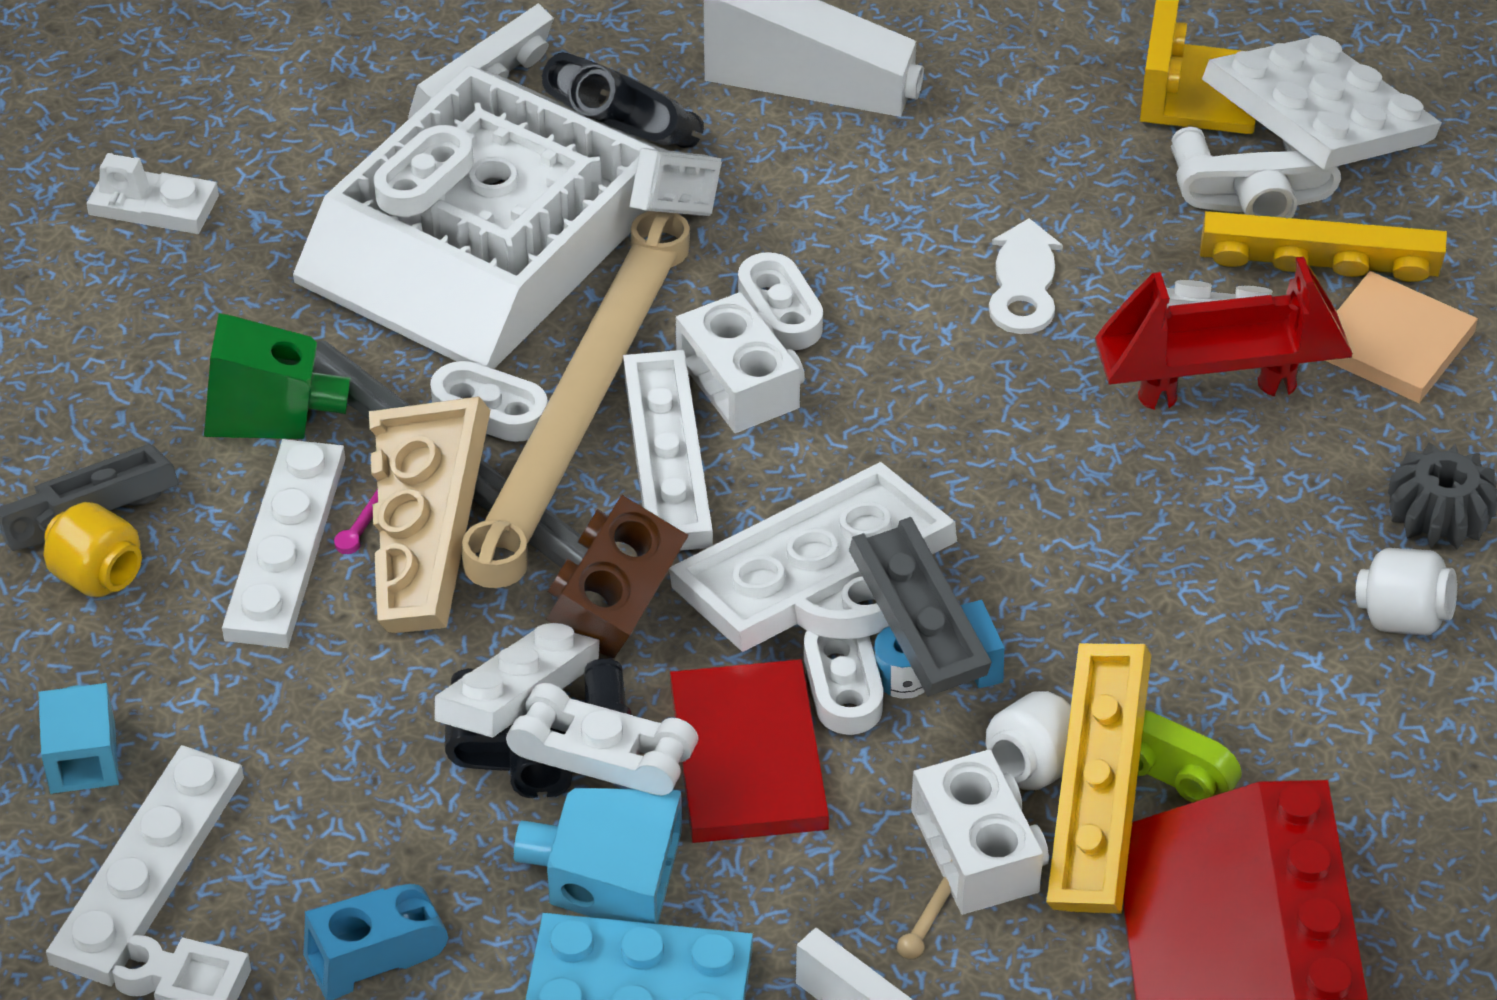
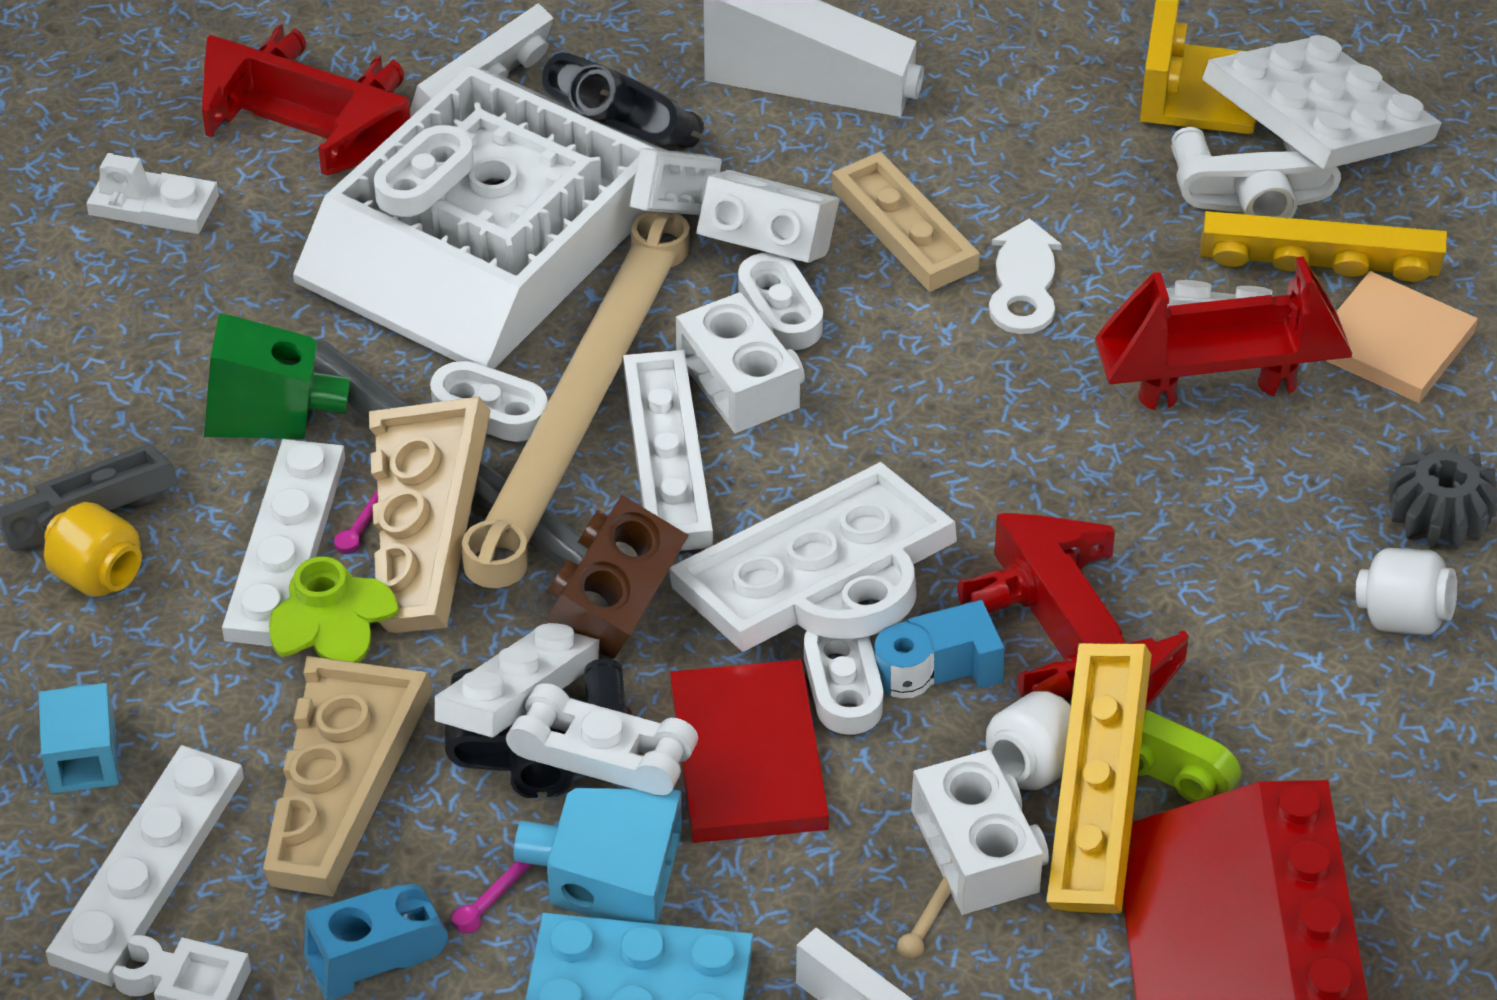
dark grey hinge [849,517,992,697] -> none
none -> red hose [202,24,410,176]
none -> tan wing [263,656,433,897]
none -> lime plate [269,556,399,663]
none -> dark pink hinge [451,862,533,934]
none -> white brick [696,170,840,263]
none -> tan plate [832,151,980,292]
none -> red hose [957,513,1189,709]

